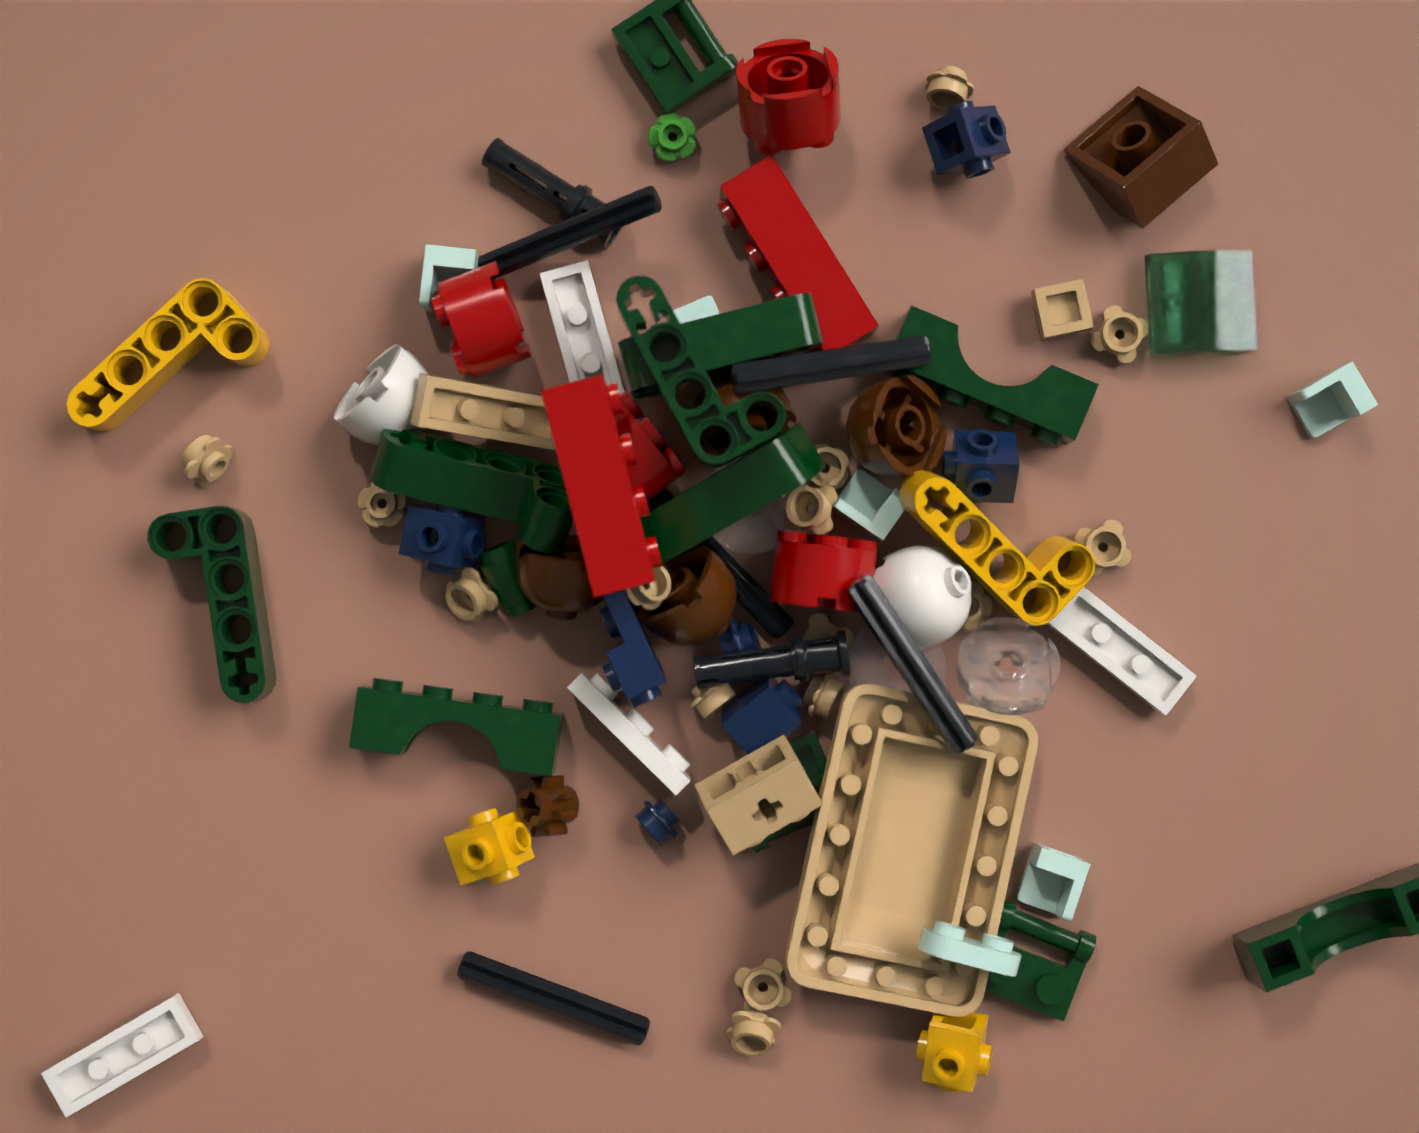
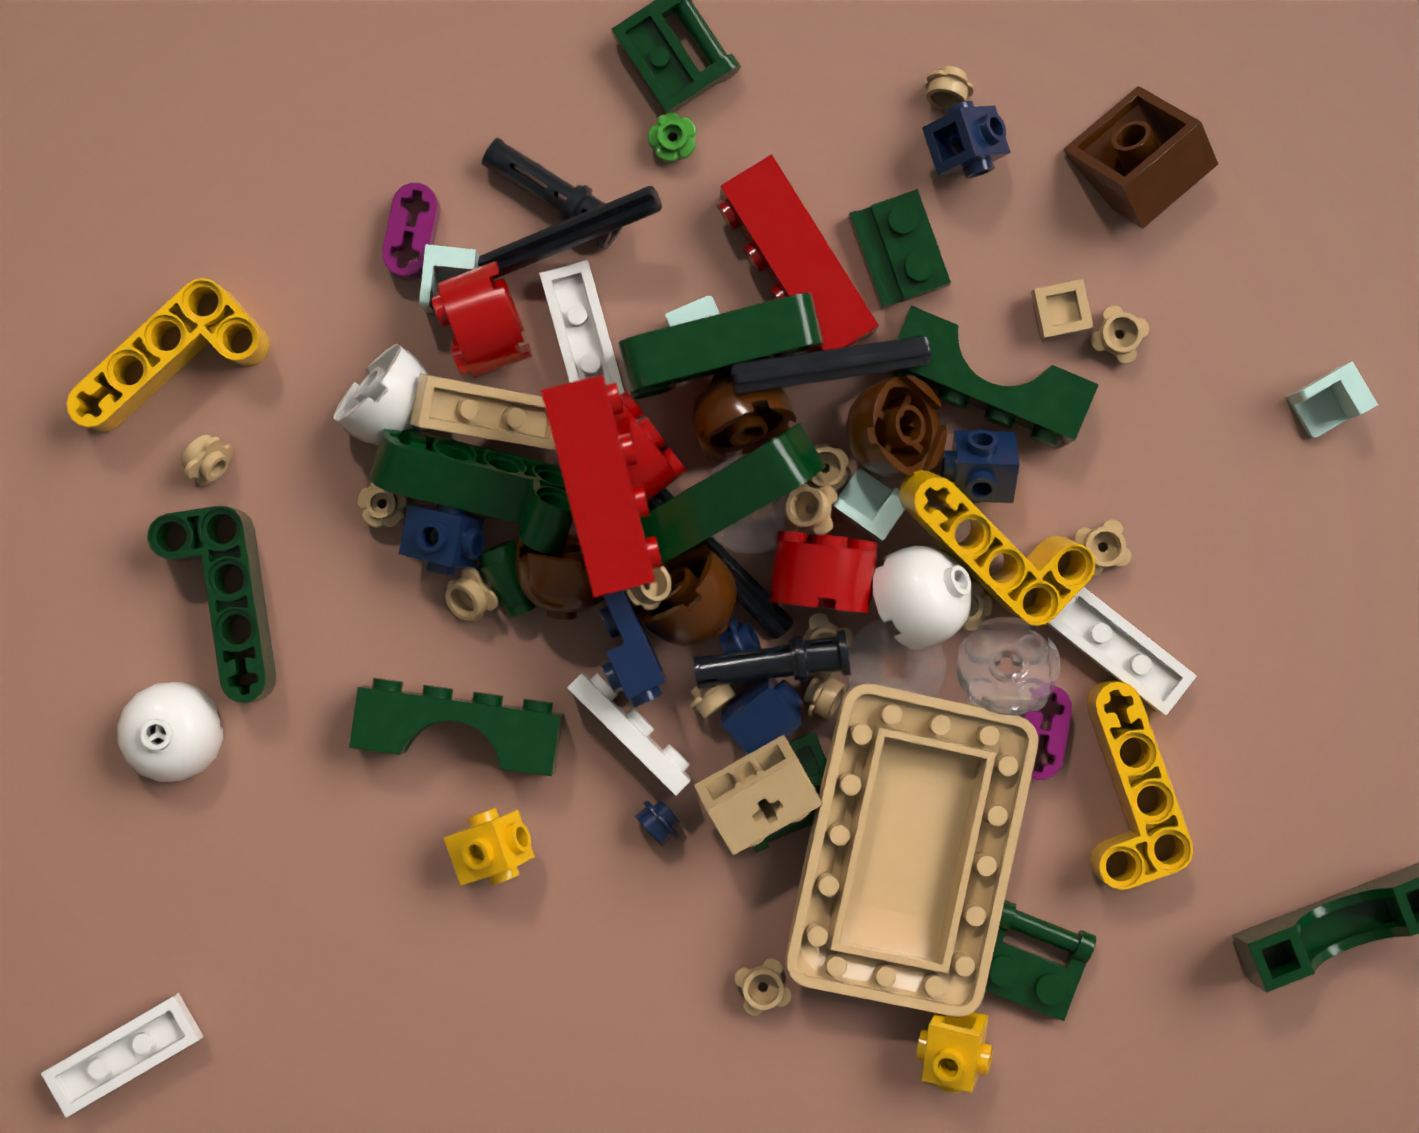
black axle [457,951,650,1045] -> none
reddish brown gear [516,775,579,837] -> none
dark green beam [616,275,786,468] -> none
tan plate [726,1011,781,1057] -> none
red brick [736,39,841,155] -> none
black axle [846,574,977,754] -> none
light aqua plate [917,921,1022,976] -> none
light aqua panel [1016,842,1091,922] -> none
clear green slope [1144,250,1258,355] -> none
none -> white cylinder [117,682,223,782]
none -> magenta beam [382,183,440,280]
none -> dark green plate [848,189,951,310]
none -> magenta beam [1021,685,1072,780]
none -> yellow beam [1086,681,1193,890]

